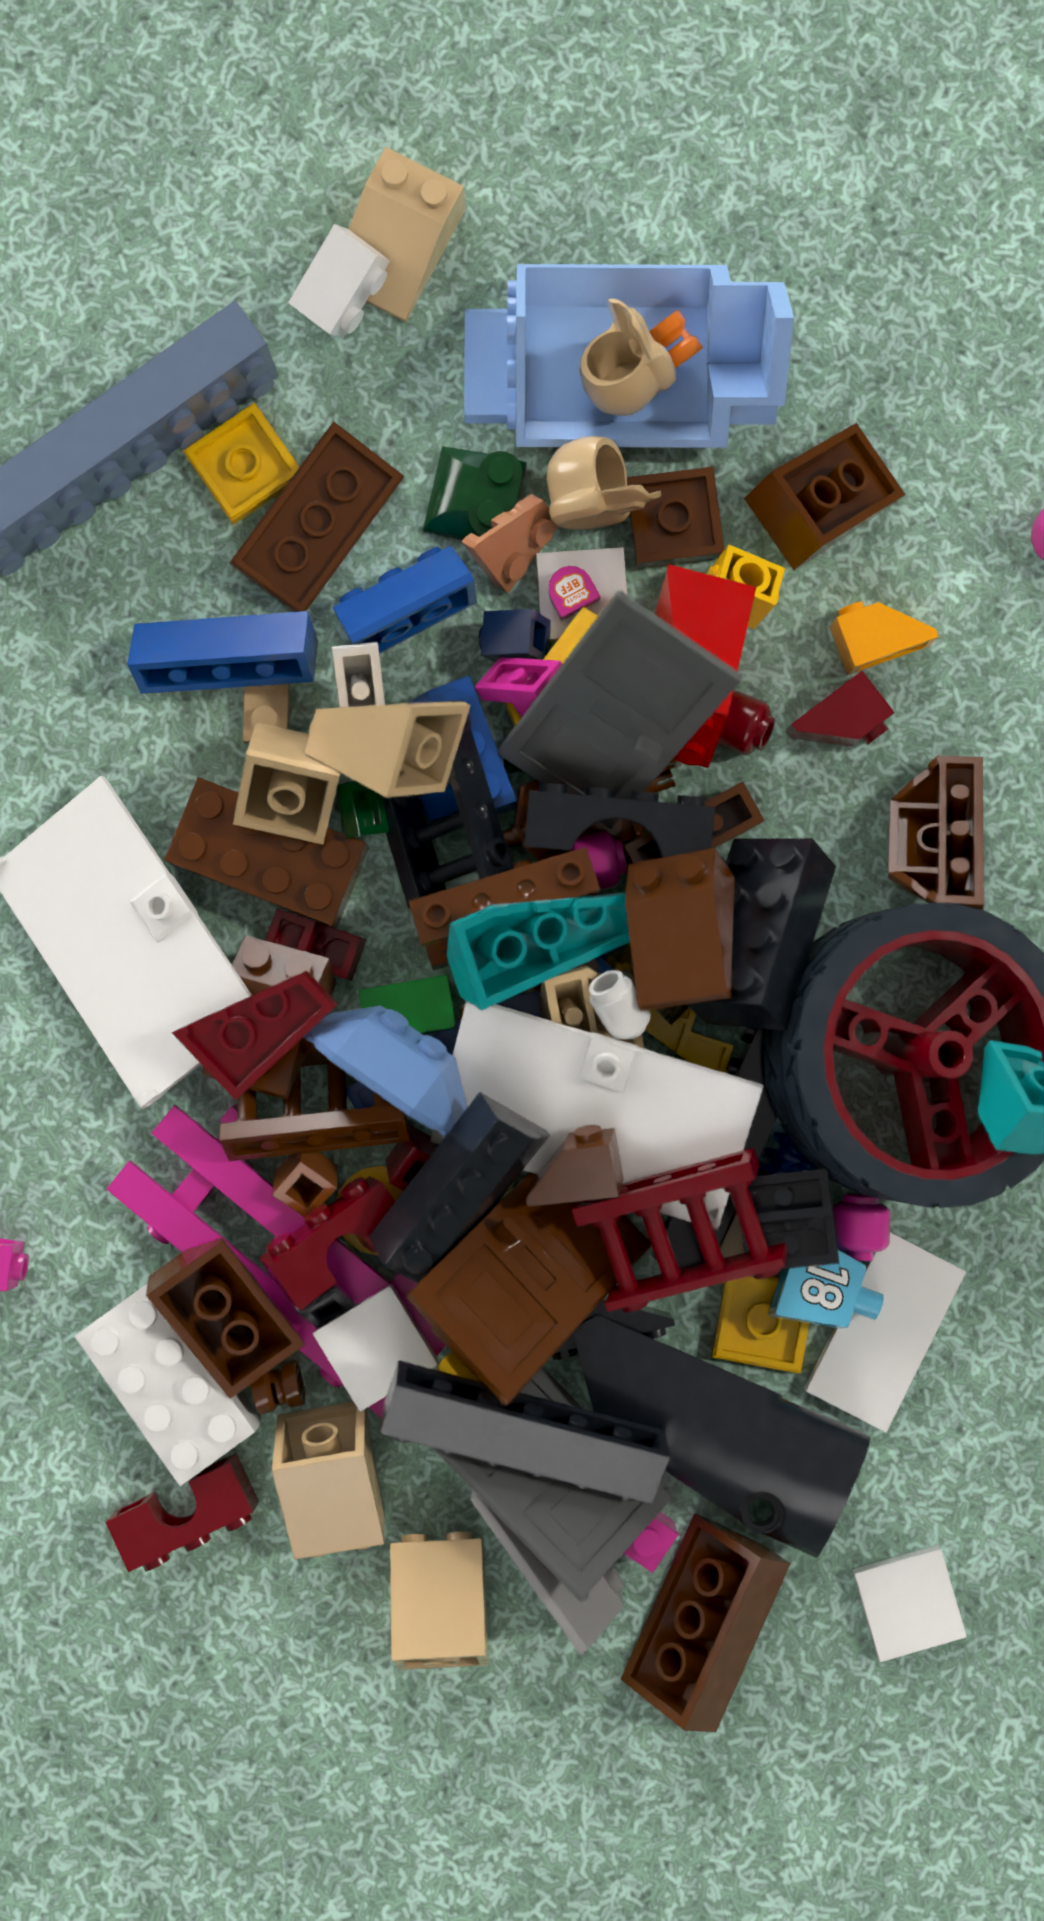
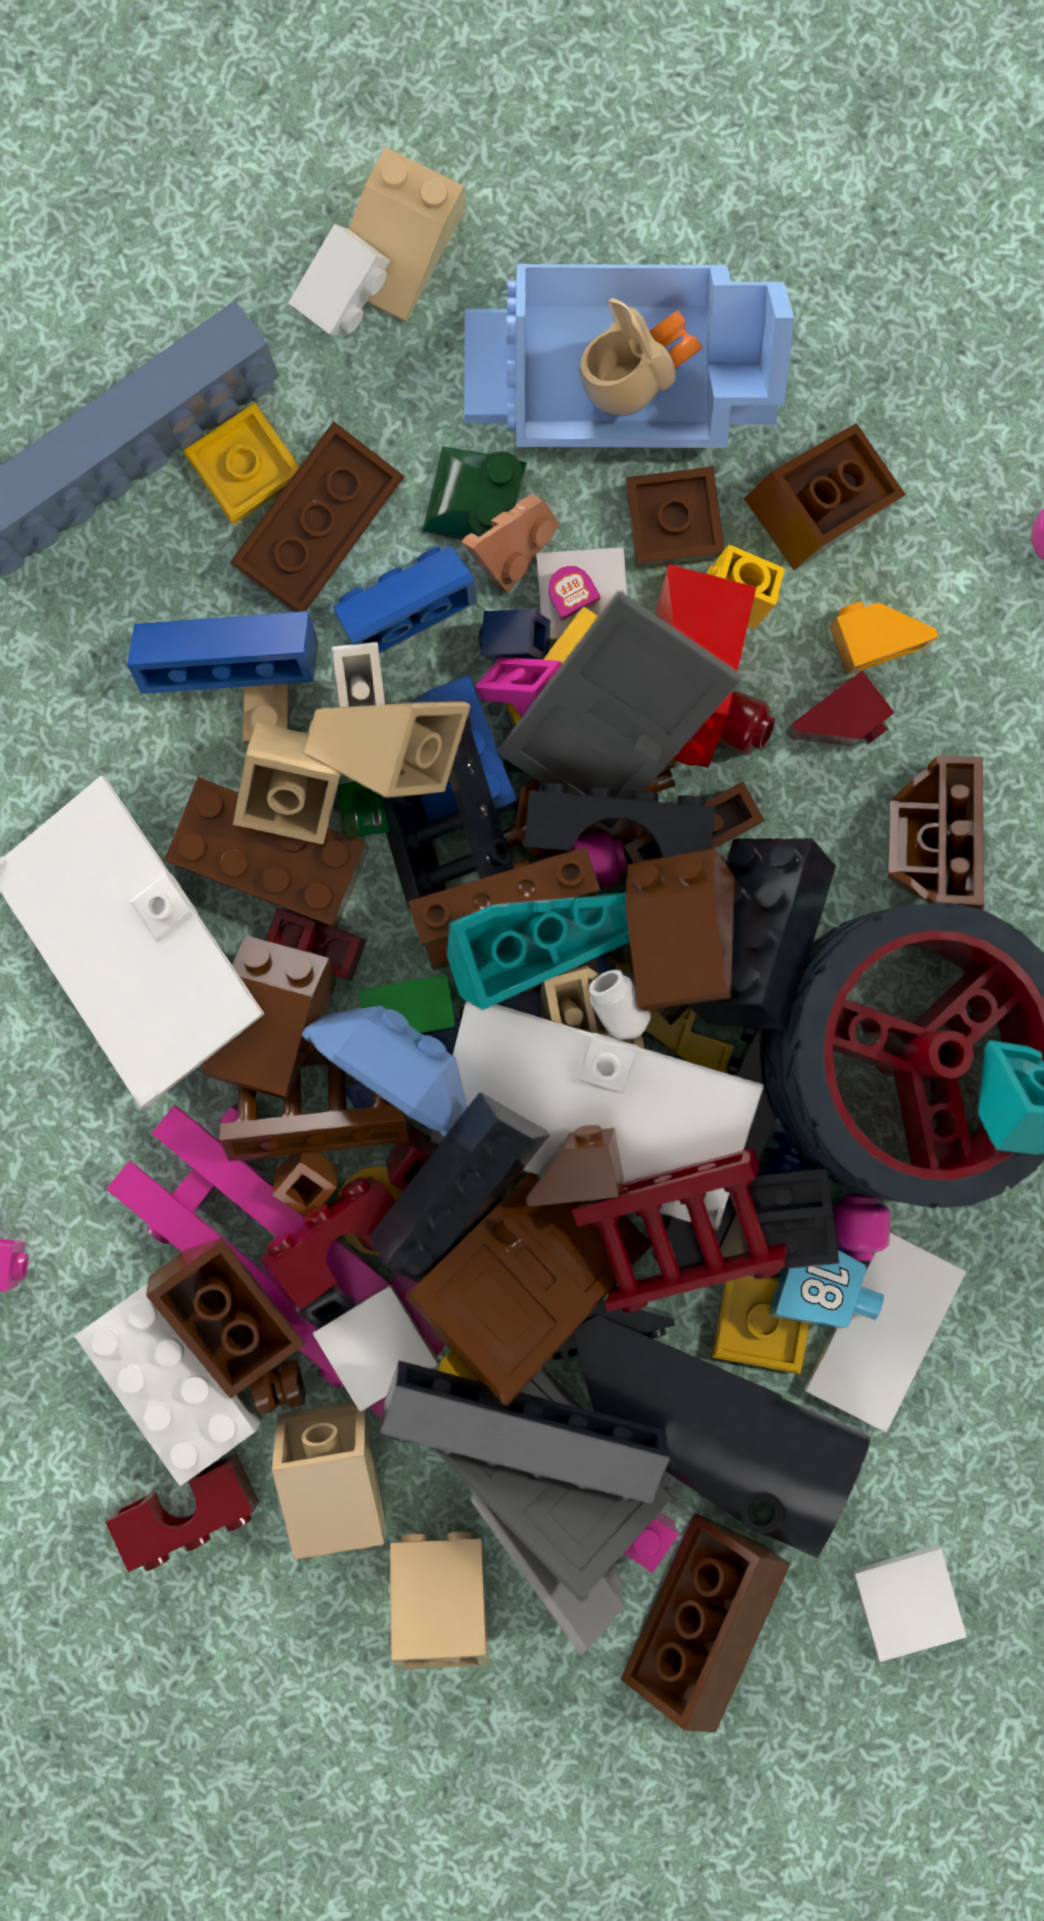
dark red wing [172,970,338,1100] -> none
tan piece [547,436,661,530] -> none

